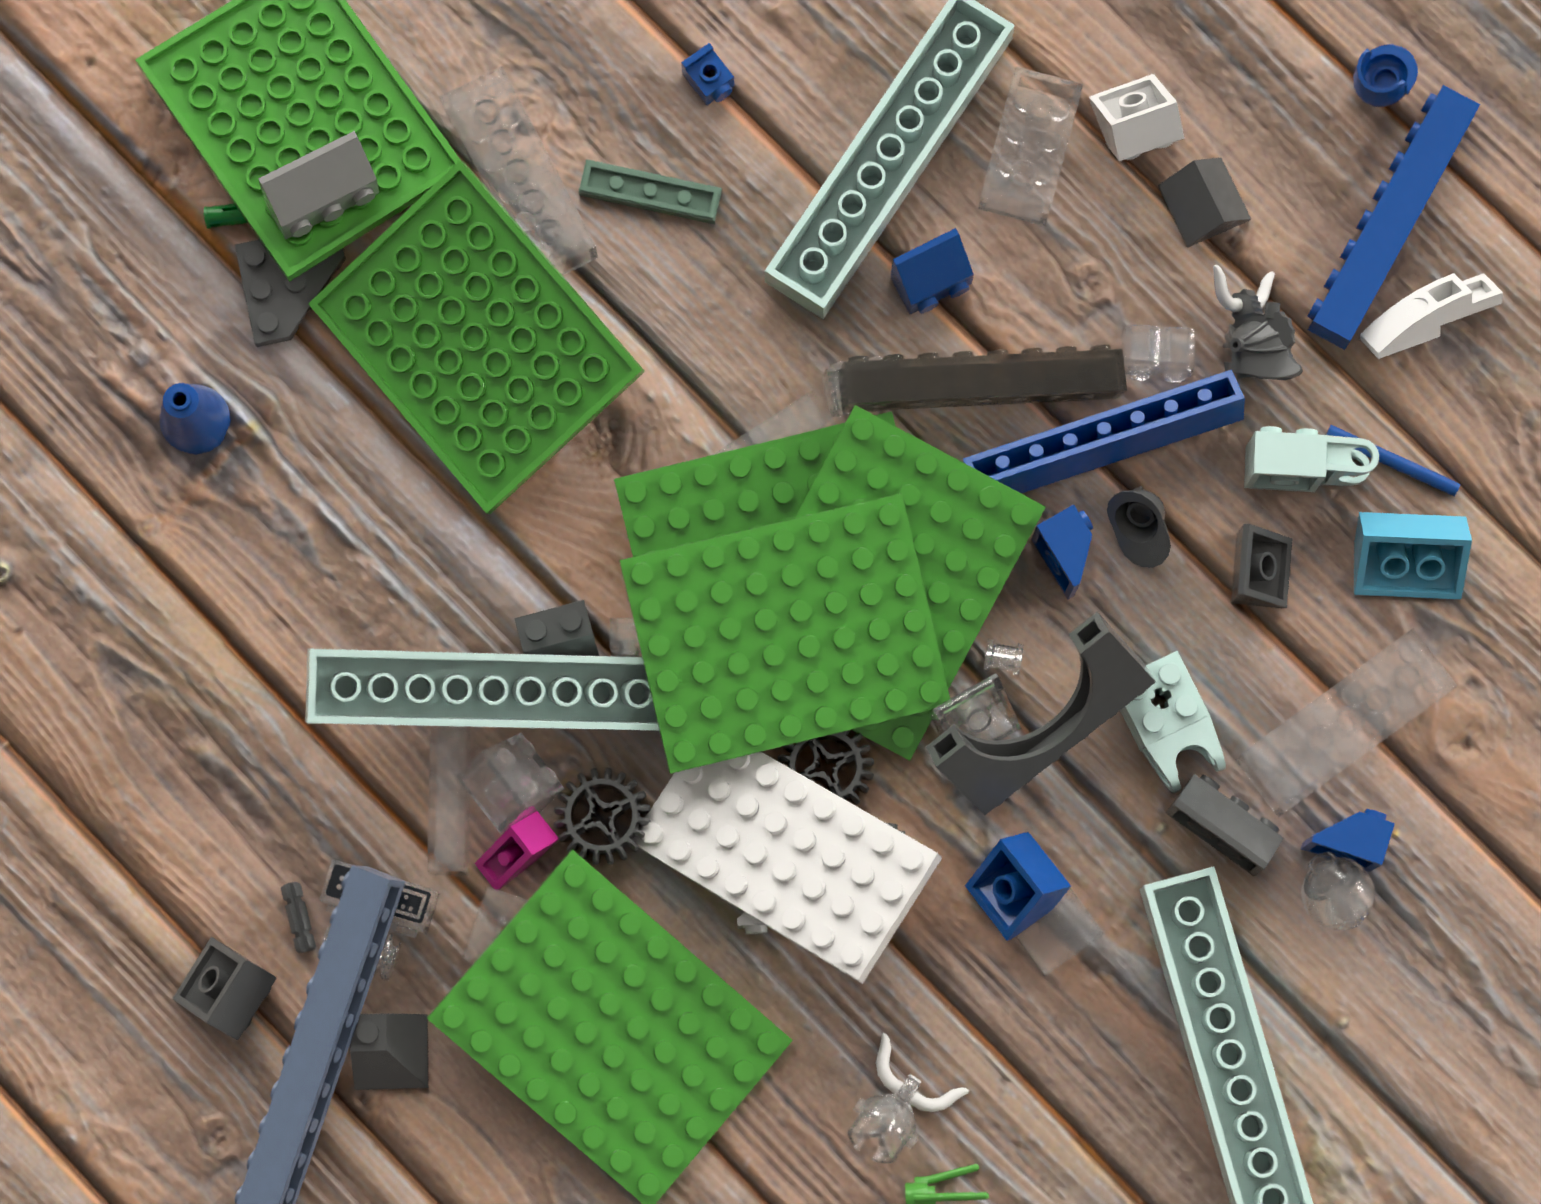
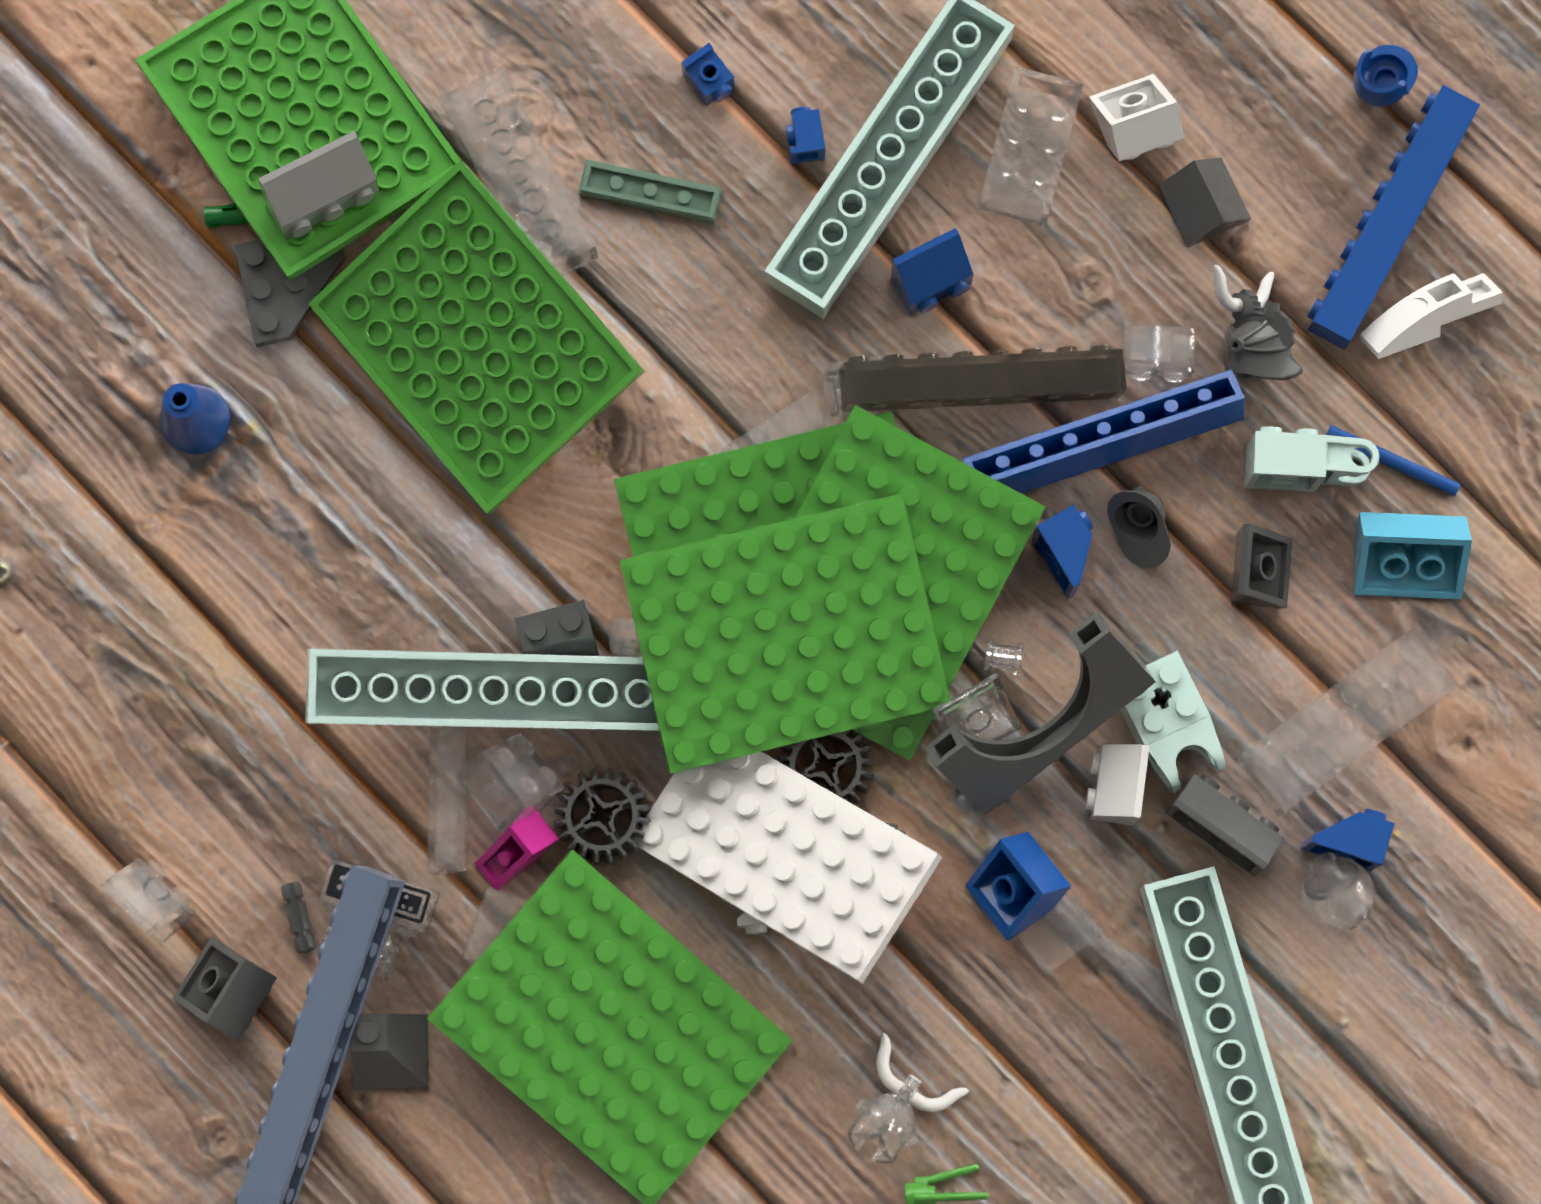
none -> clear slope [100,858,196,943]
none -> blue brick [786,107,825,164]
none -> white slope [1085,744,1150,826]

